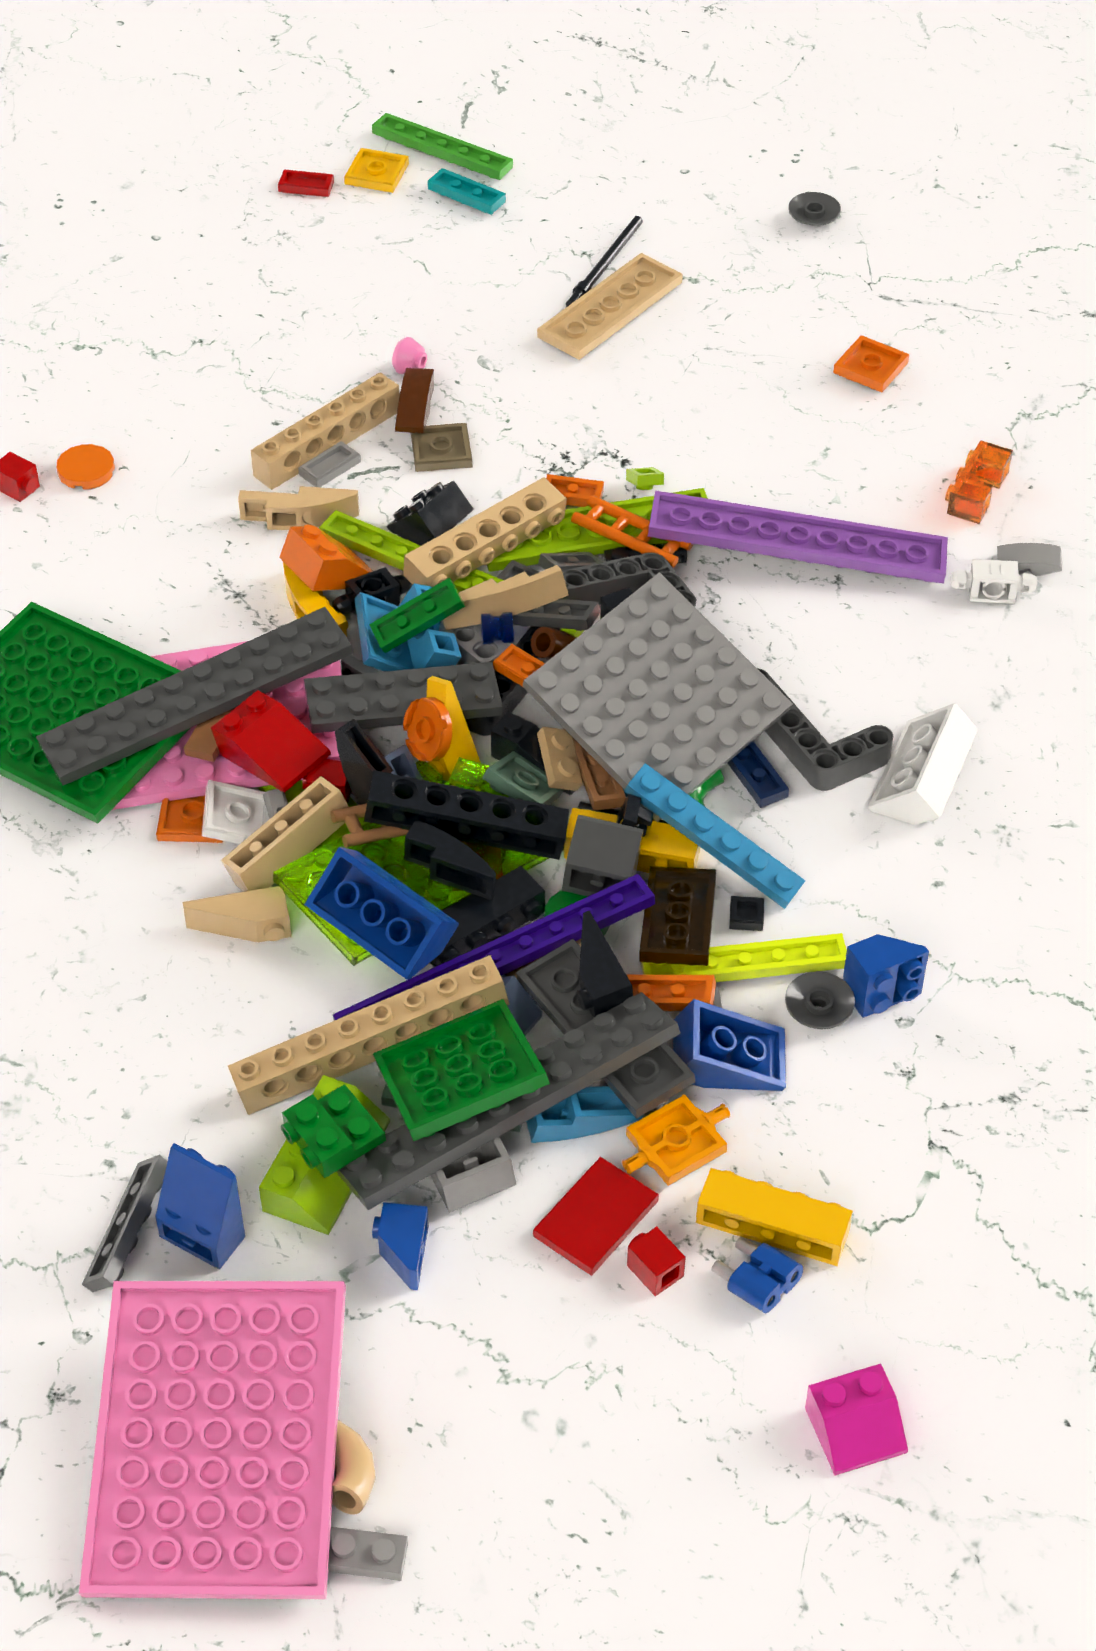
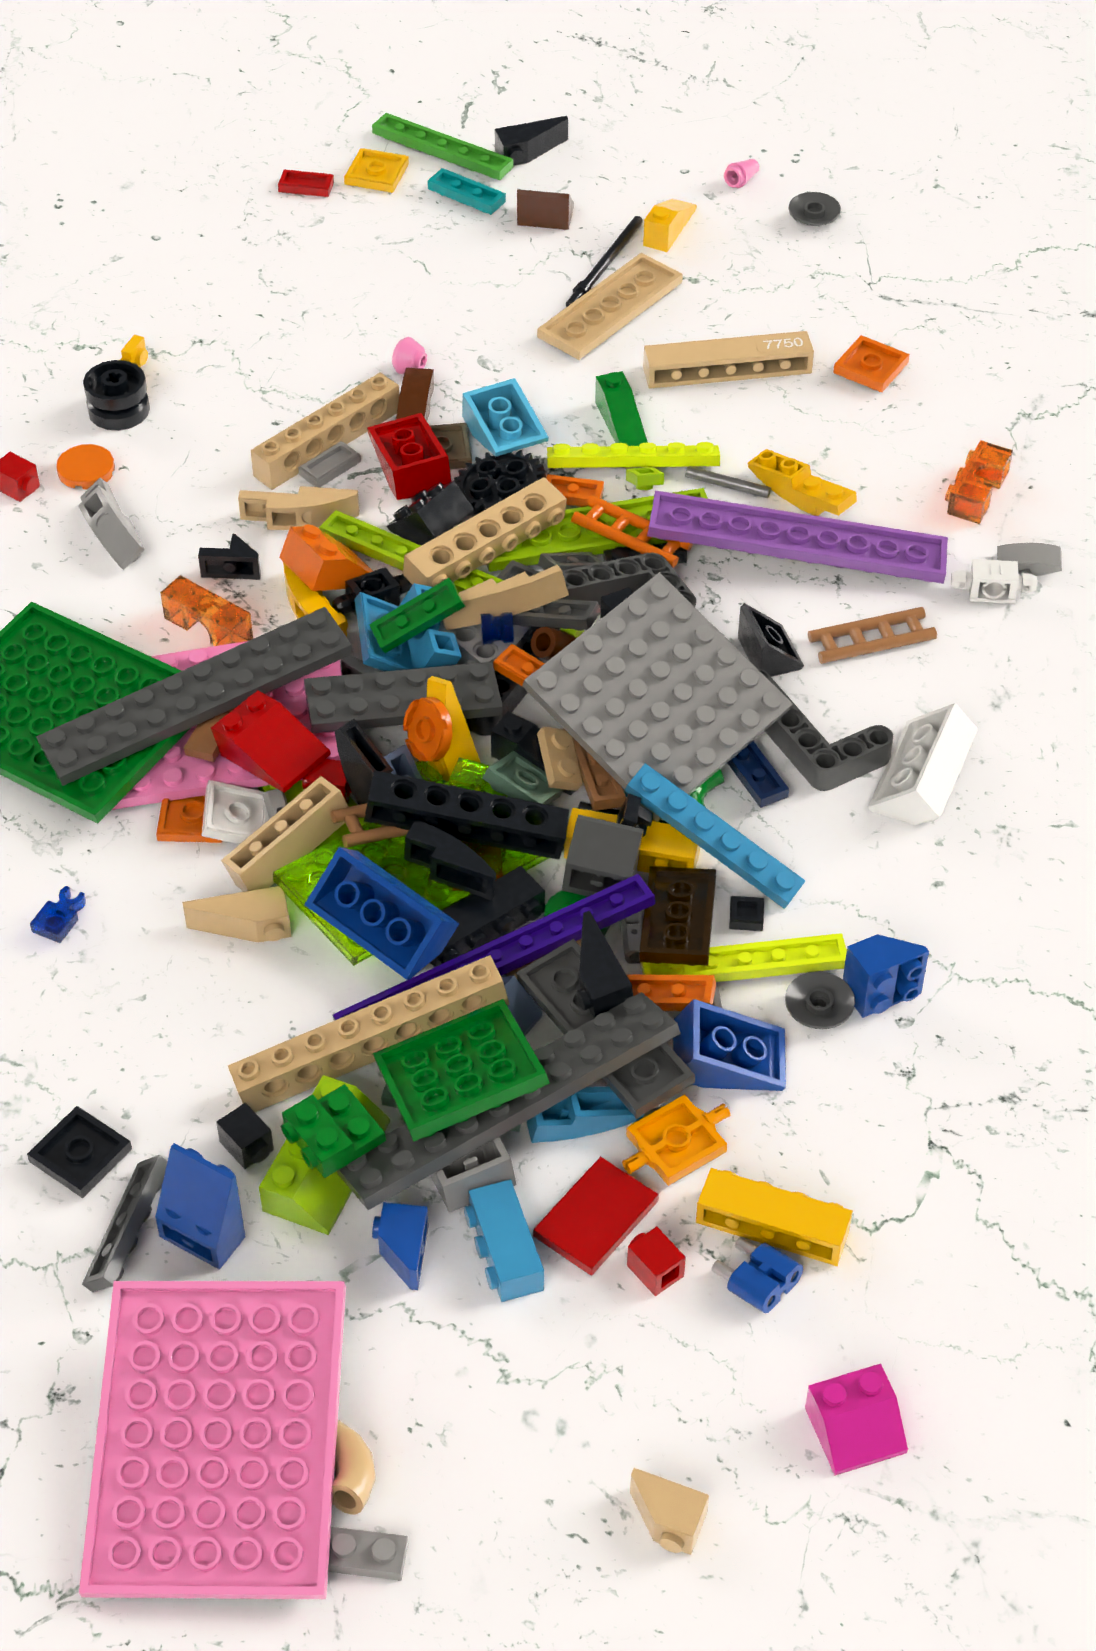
none -> black plate [27,1106,132,1198]
none -> clear blue plate [30,886,86,943]
none -> light grey slope [78,478,145,570]
none -> black wheel [83,360,150,431]
none -> yellow plate [120,334,148,367]
none -> clear orange arch [160,575,253,646]
none -> black slope [198,533,261,580]
none -> black brick [216,1102,274,1169]
none -> red slope [367,413,451,500]
none -> black gear [454,450,547,516]
none -> medium azure slope [462,378,549,457]
none -> dark azure brick [464,1179,544,1302]
none -> black slope [494,115,568,166]
none -> reddish brown slope [517,189,574,230]
none -> neon yellow plate [547,442,720,468]
none -> green slope [595,371,648,446]
none -> light grey bar [620,911,643,964]
none -> tan slope [630,1468,709,1555]
none -> yellow slope [643,199,697,252]
none -> tan brick [643,331,814,389]
none -> flat silver bar [685,466,771,498]
none -> bright pink cone [724,159,759,188]
none -> black slope [738,603,804,677]
none -> yellow slope [747,449,857,516]
none -> medium nougat bar [807,607,937,664]

